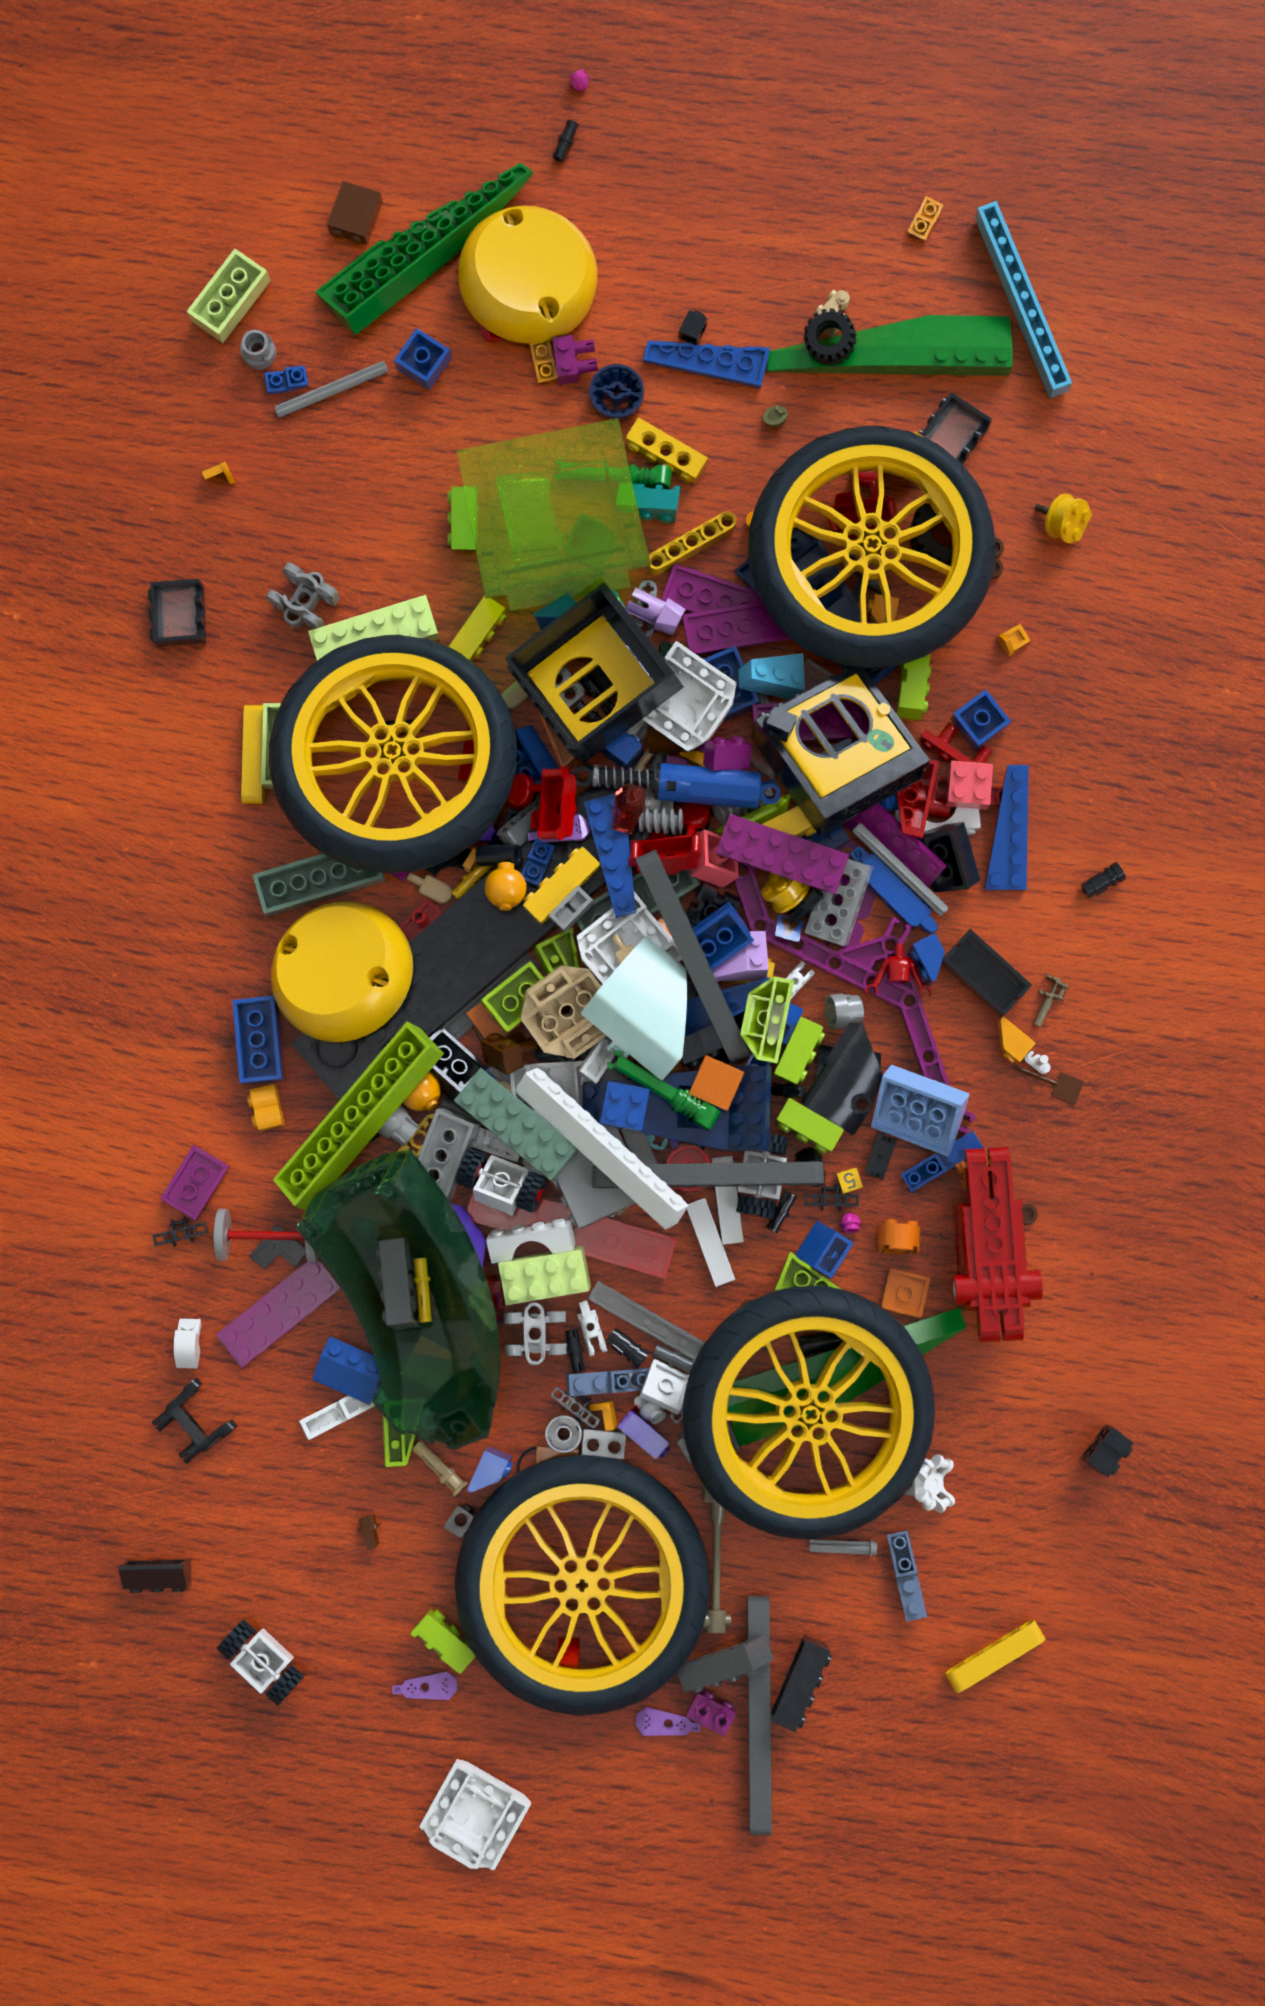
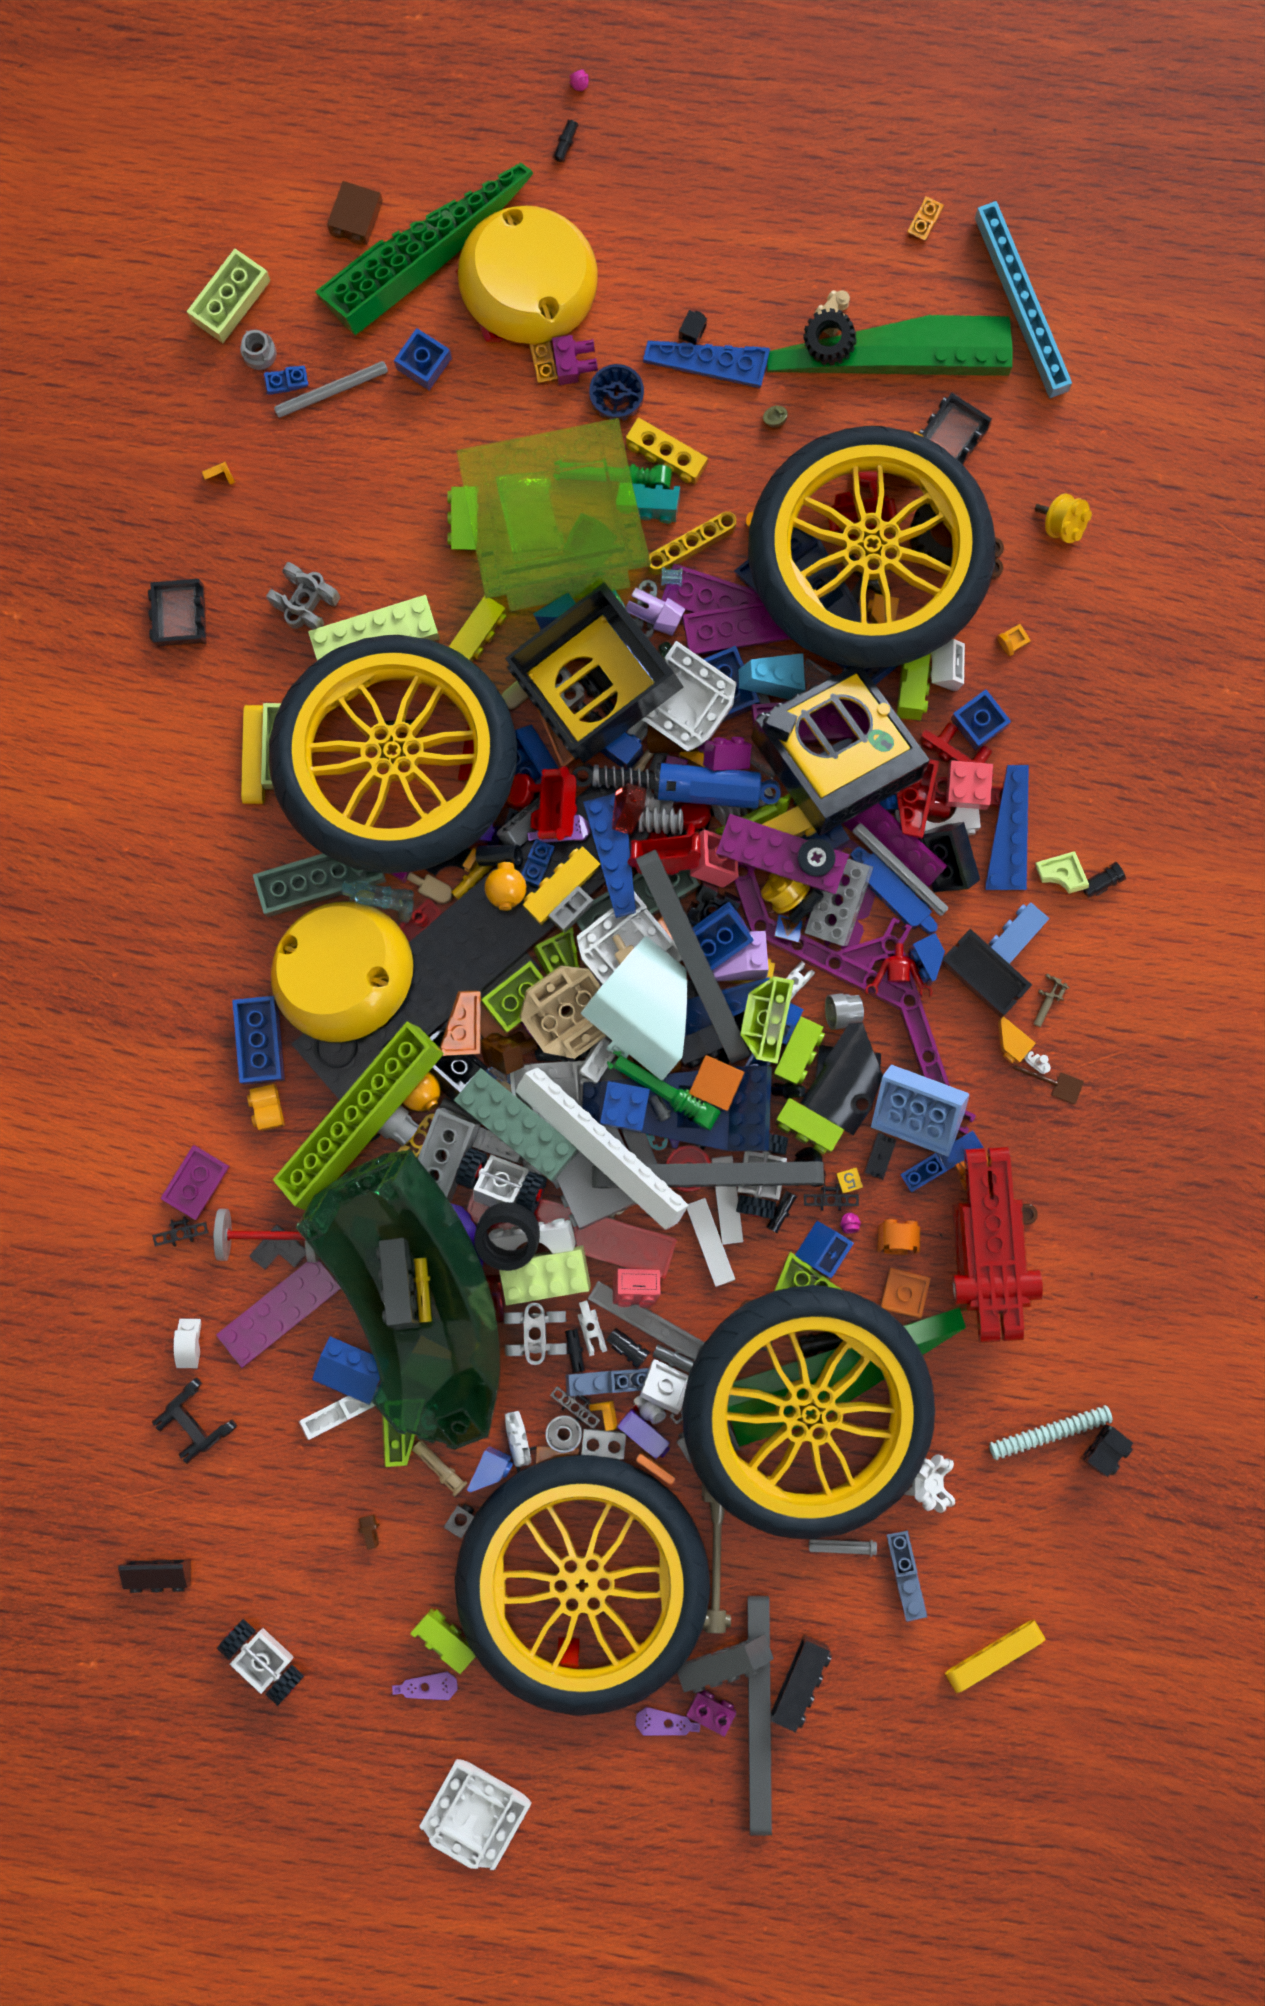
none -> clear light blue piece [341,880,414,924]
none -> orange wing [440,991,481,1056]
none -> black tyre [474,1202,540,1271]
none -> white hinge [505,1411,531,1467]
none -> coral brick [613,1269,660,1308]
none -> orange tile [636,1451,676,1485]
none -> dark grey pin [648,1095,672,1122]
none -> clear light blue bush [661,567,683,586]
none -> black bush [797,838,836,877]
none -> white slope [931,639,965,691]
none -> medium blue brick [988,902,1050,964]
none -> light aqua piece [989,1405,1113,1461]
none -> yellowish green tile [1035,851,1089,894]

